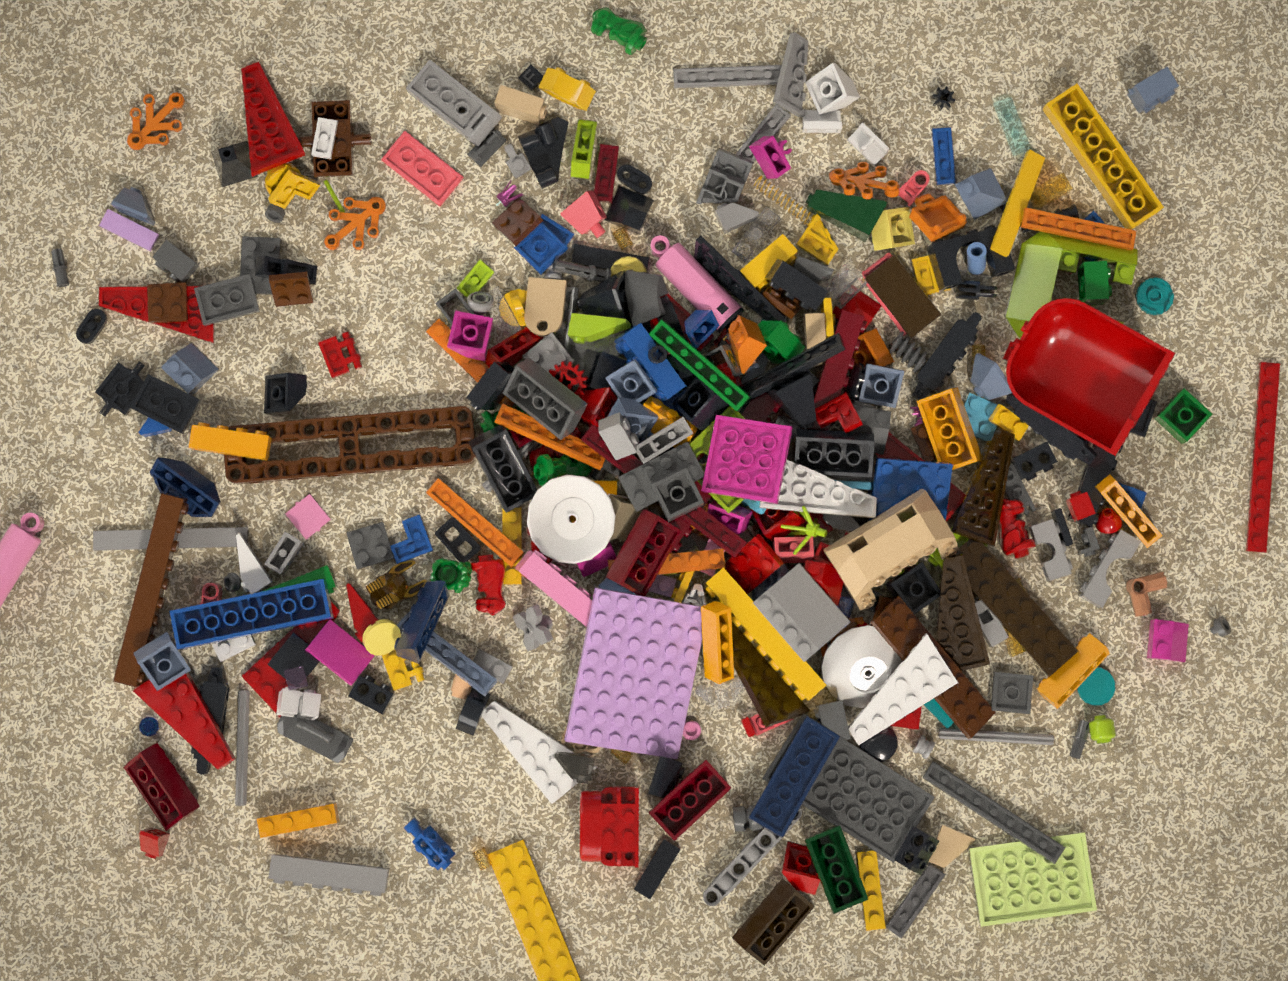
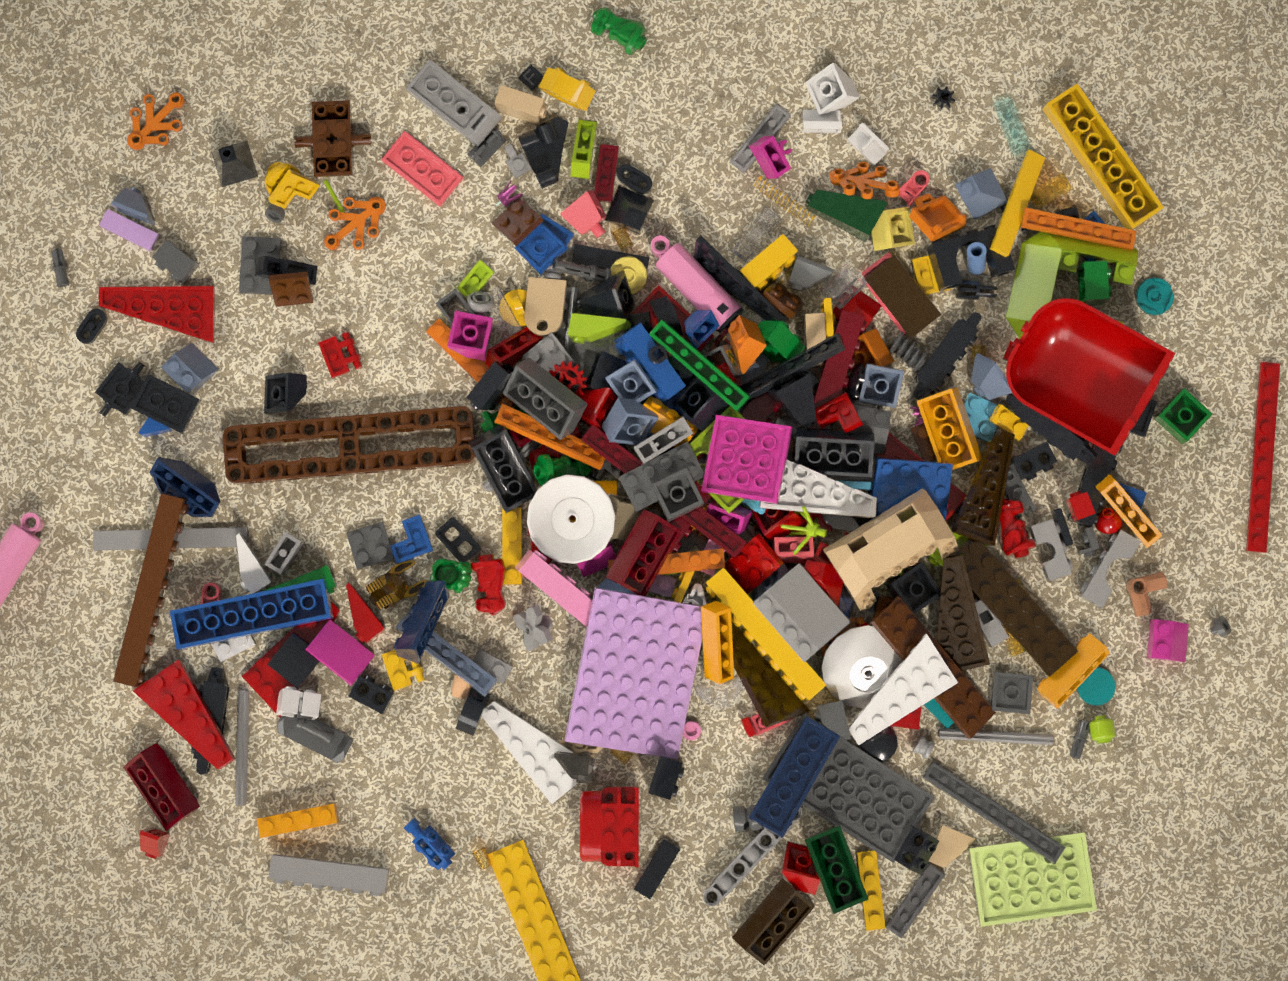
sand blue slope [133,632,191,691] -> none
clear blue plate [139,717,159,736] -> none
reddish brown plate [147,283,188,323] -> none
light orange brick [188,422,272,460] -> none
dark grey plate [194,274,260,326] -> none
dark grey plate [224,572,241,592] -> none
red wing [241,62,305,177] -> none
clear purple tile [284,666,308,691] -> none
bright pink piece [285,494,331,540] -> none
white plate [311,117,338,159] -> none
light yellow tile [362,619,401,656] -> none
orange plate [426,478,525,567] -> none
light grey brick [599,412,639,460] -> none
dark grey slope [625,269,668,326] -> none
dark red slope [648,759,732,841] -> none
light grey tile [673,65,782,89] -> none
dark grey slope [696,148,754,204] -> none
light grey slope [715,202,759,234] -> none
black brick [765,258,828,311] -> none
light grey wing [773,32,808,117] -> none
yellow wing [796,214,838,266] -> none
blue tile [932,127,956,185] -> none
sand blue brick [1127,67,1179,113] -> none

